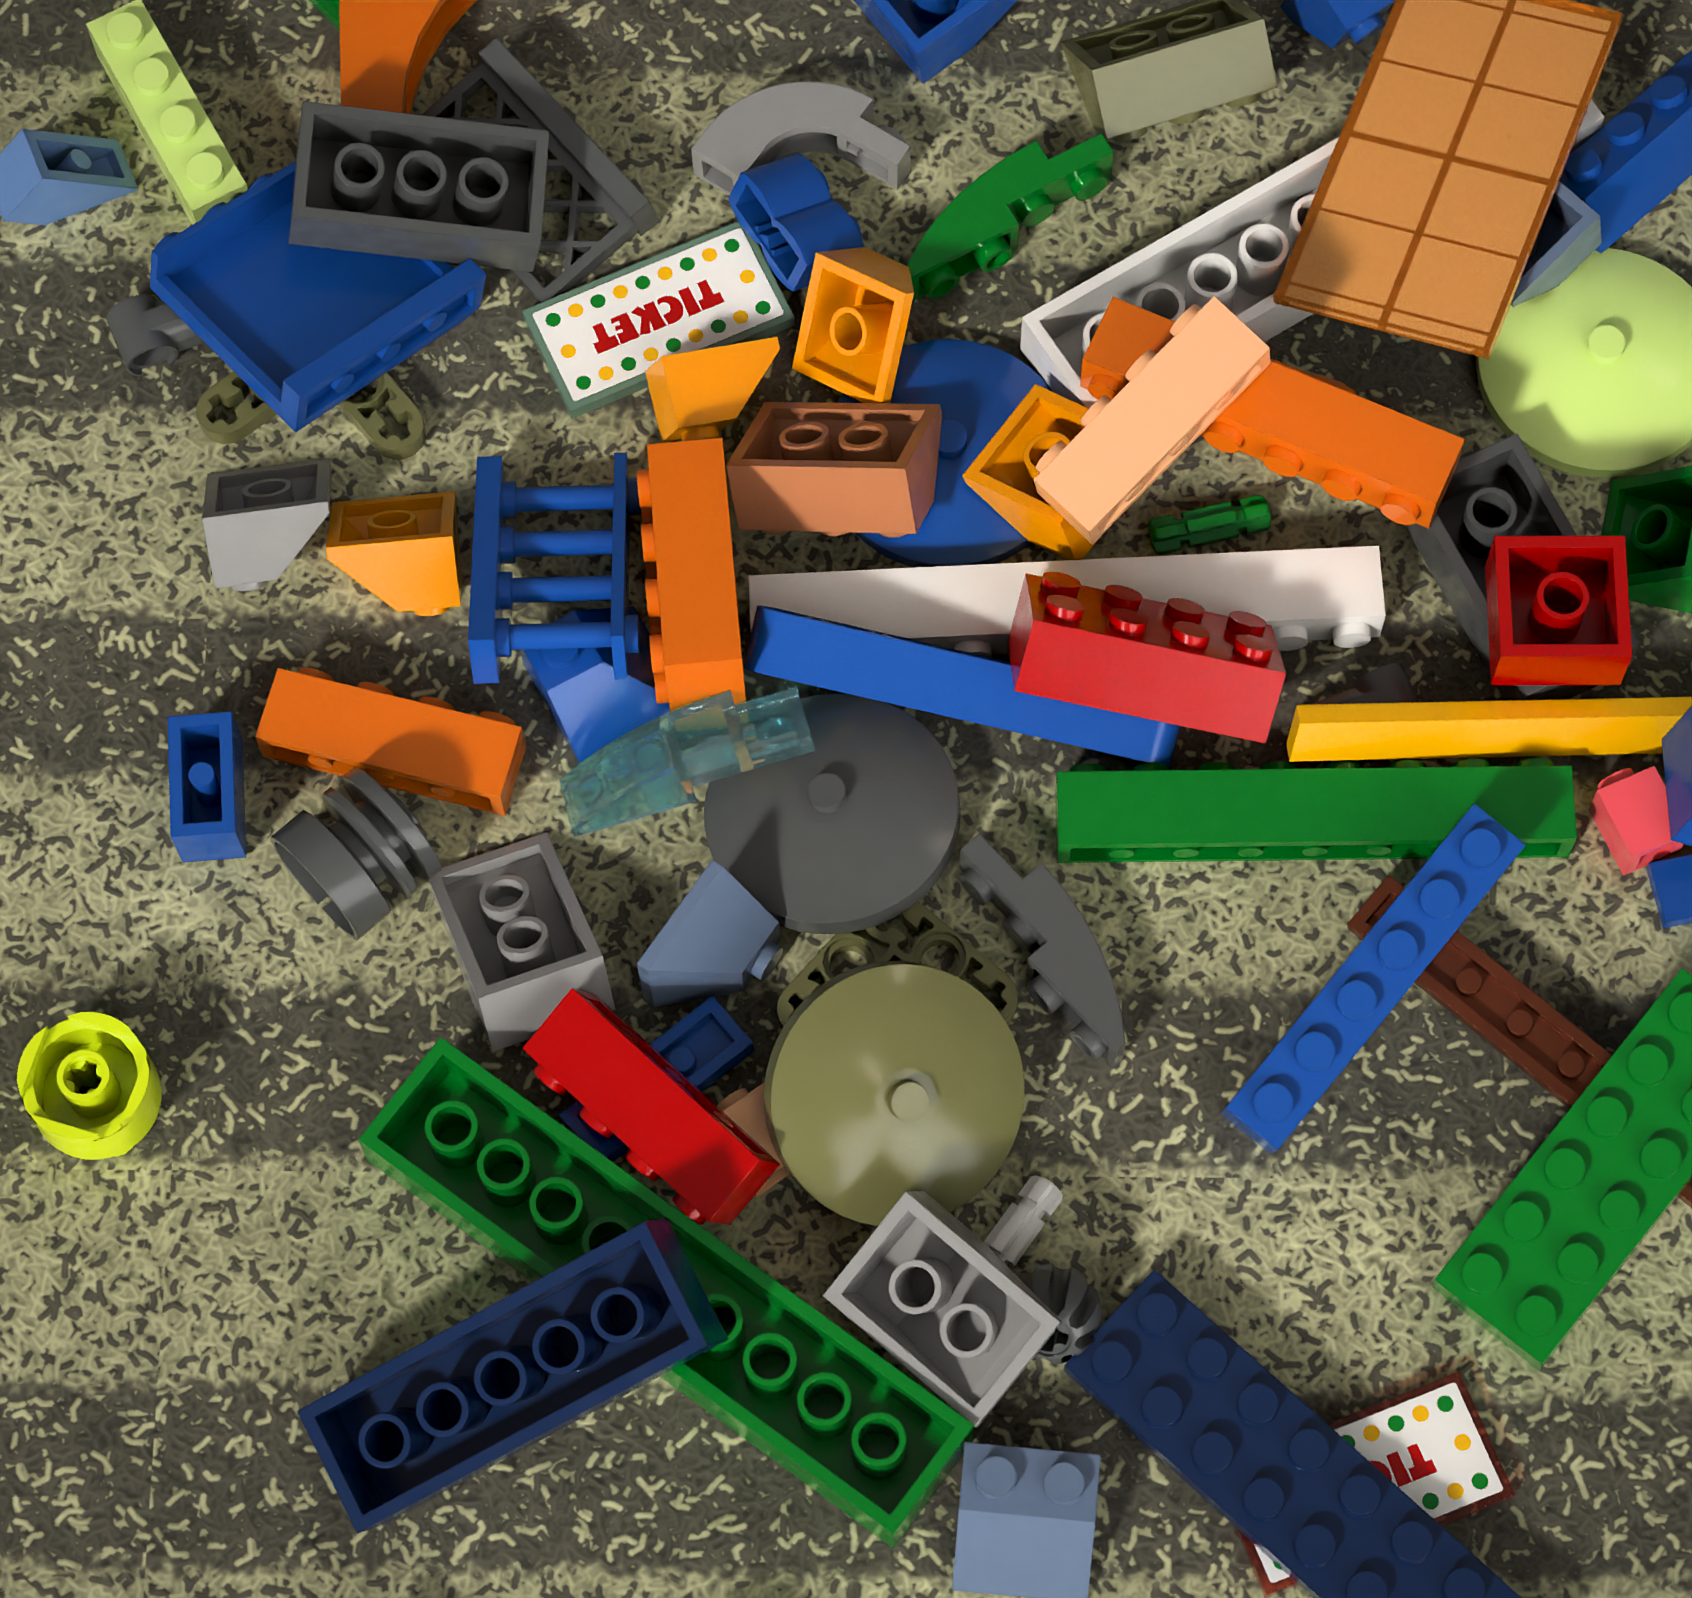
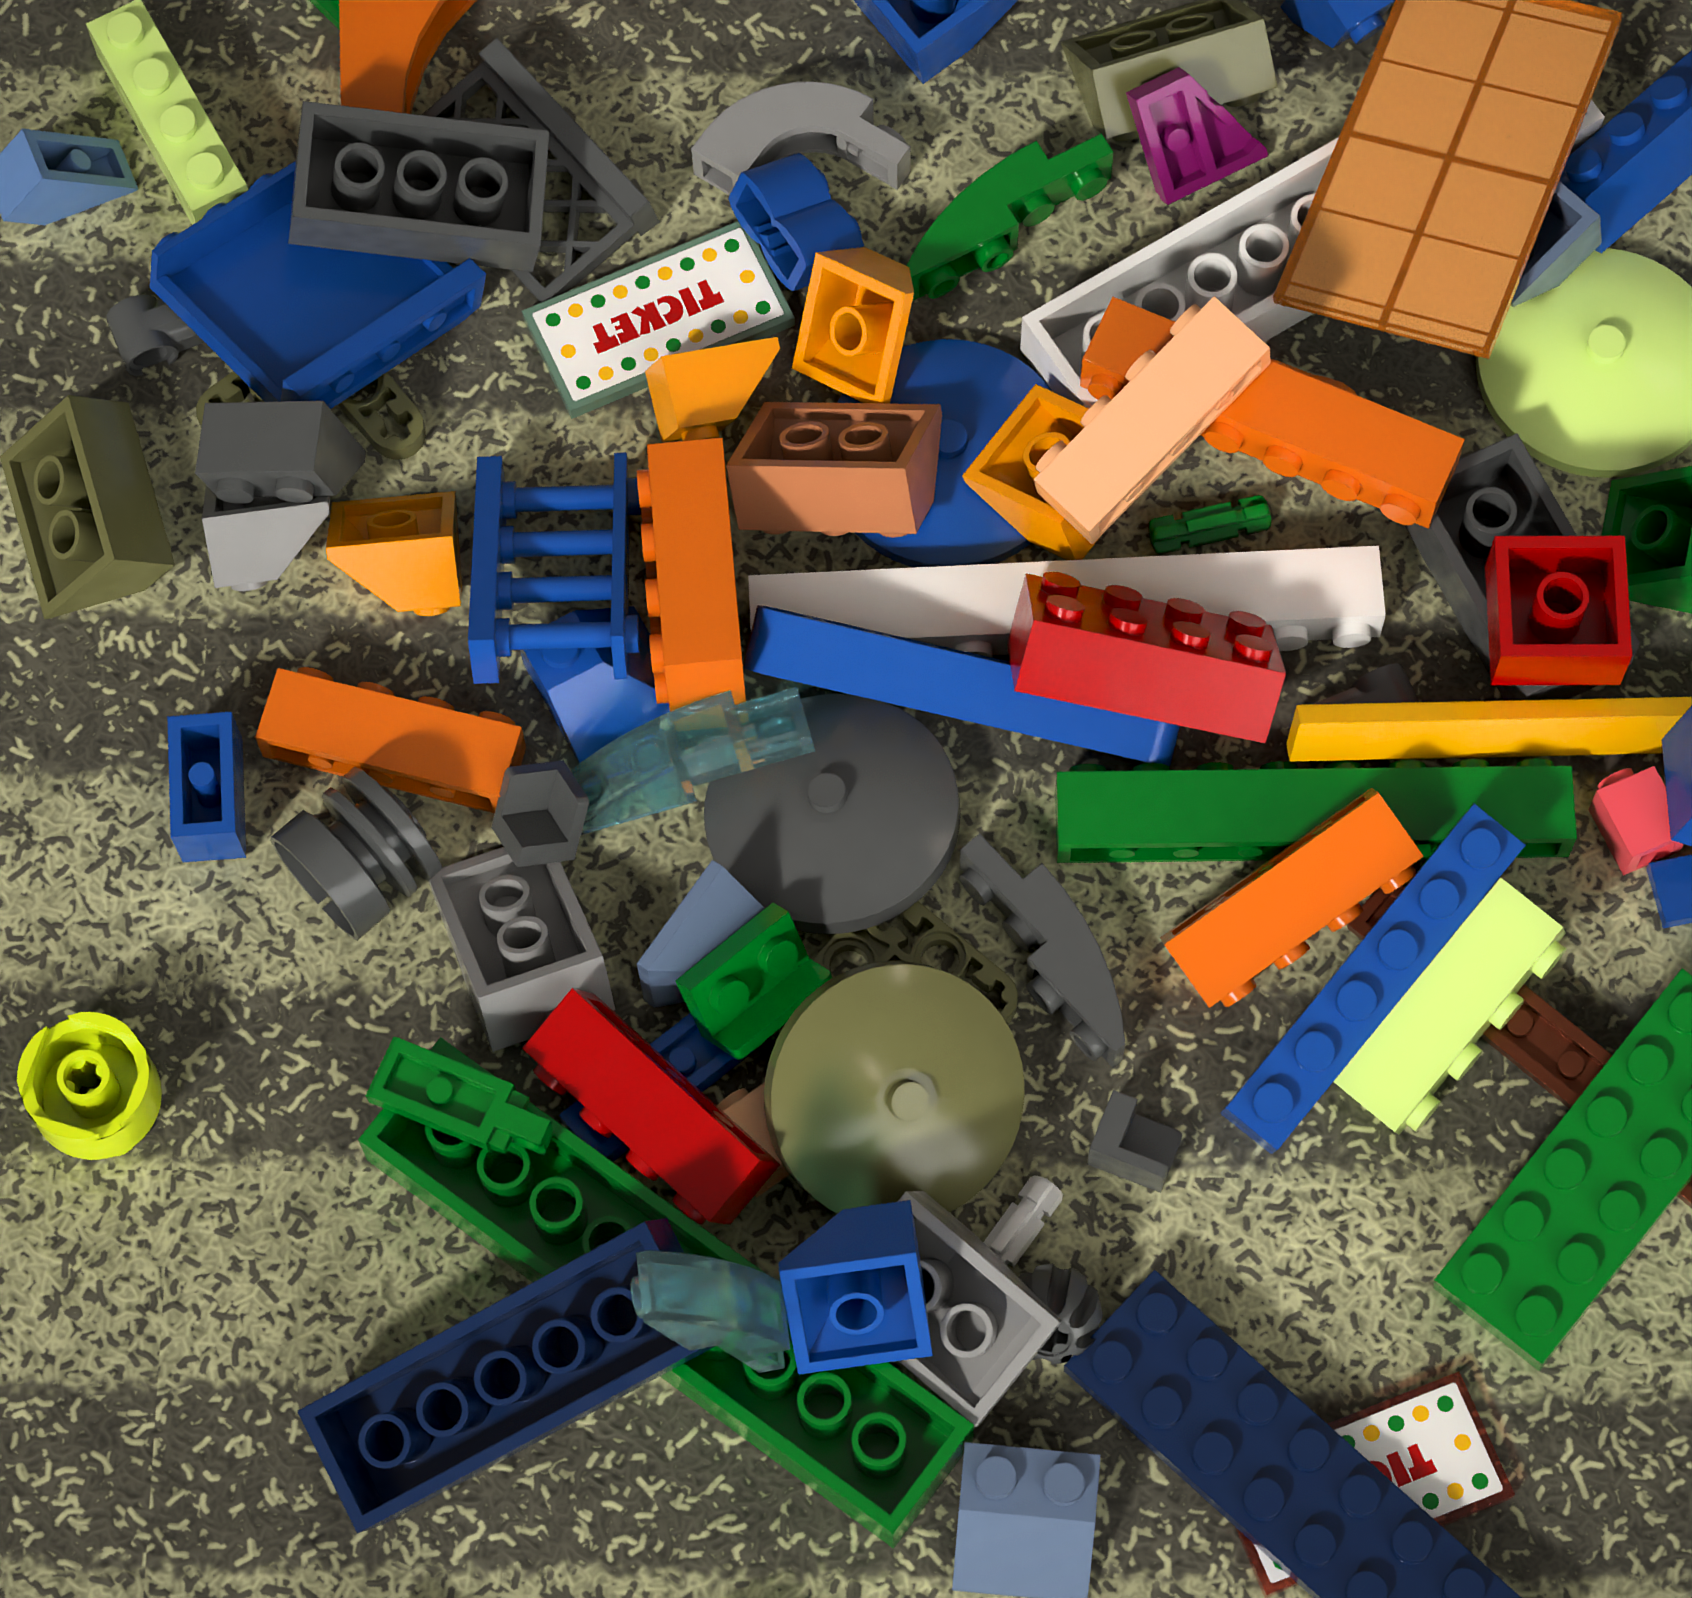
none -> olive slope [0,395,175,619]
none -> dark grey slope [195,401,366,504]
none -> green hinge [365,1037,555,1155]
none -> dark grey panel [491,760,589,867]
none -> clear light blue slope [631,1250,790,1373]
none -> green bracket [675,902,833,1060]
none -> blue slope [778,1200,933,1375]
none -> dark grey panel [1087,1090,1182,1193]
none -> magenta wing [1126,67,1269,205]
none -> orange brick [1160,788,1424,1008]
none -> yellowish green brick [1333,878,1566,1135]

